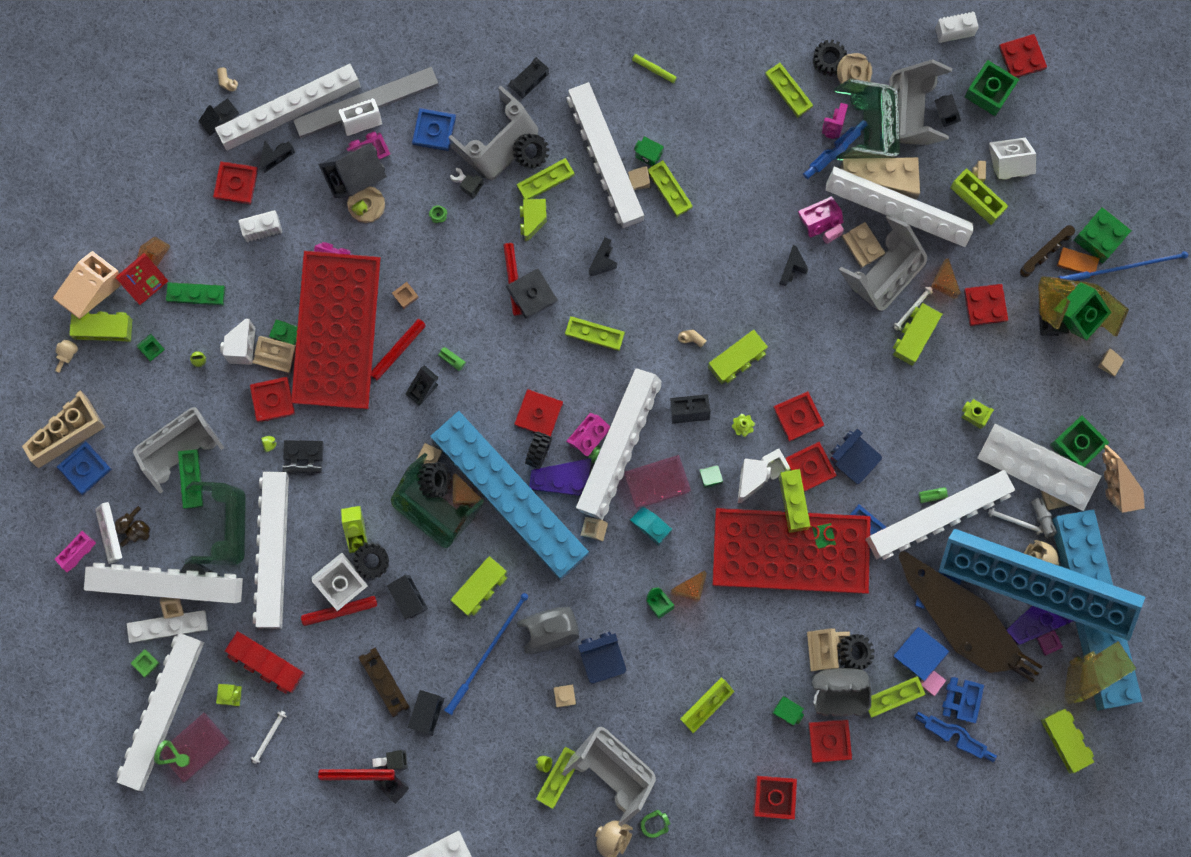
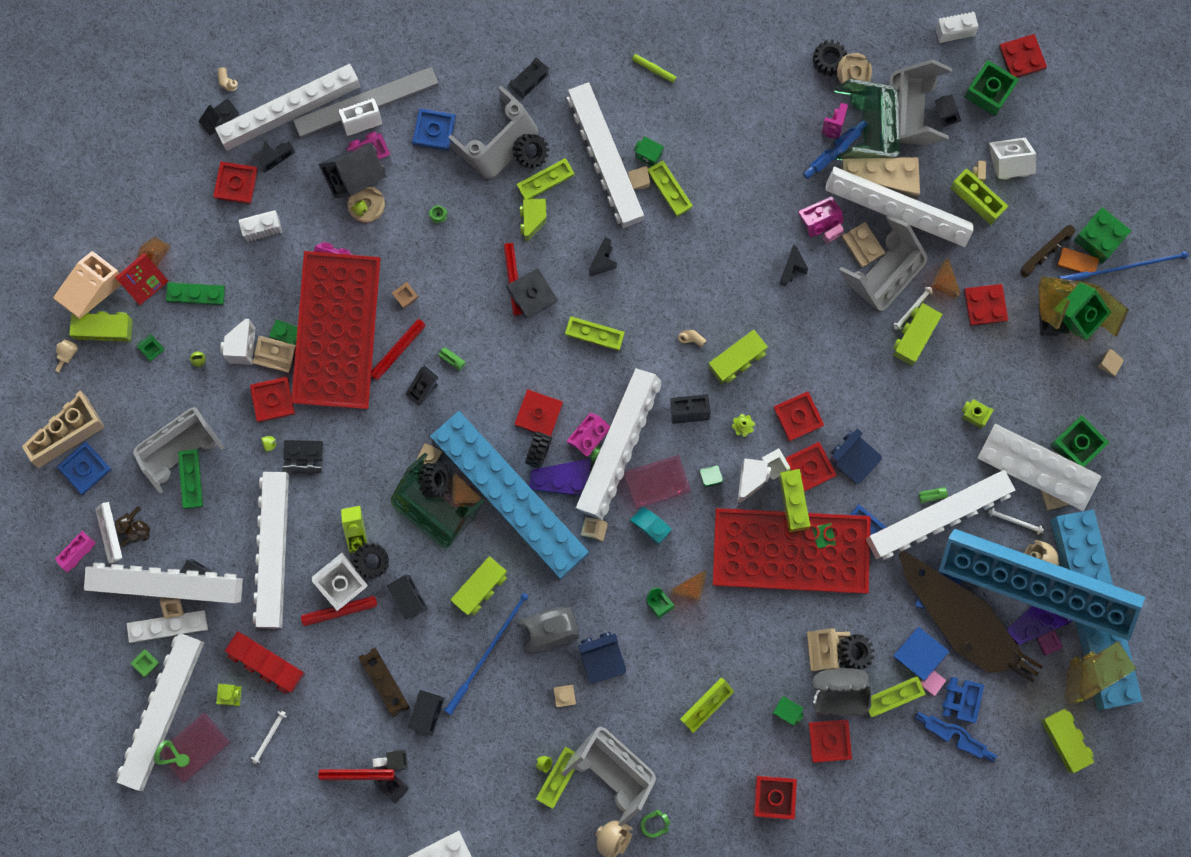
clear green windscreen [185,481,246,565] -> none
pearl dark grey piece [450,168,484,199] -> none
lime plate [765,63,813,118] -> none
light grey pin [1031,498,1057,538] -> none
light nougat slope [1102,445,1145,513] -> none

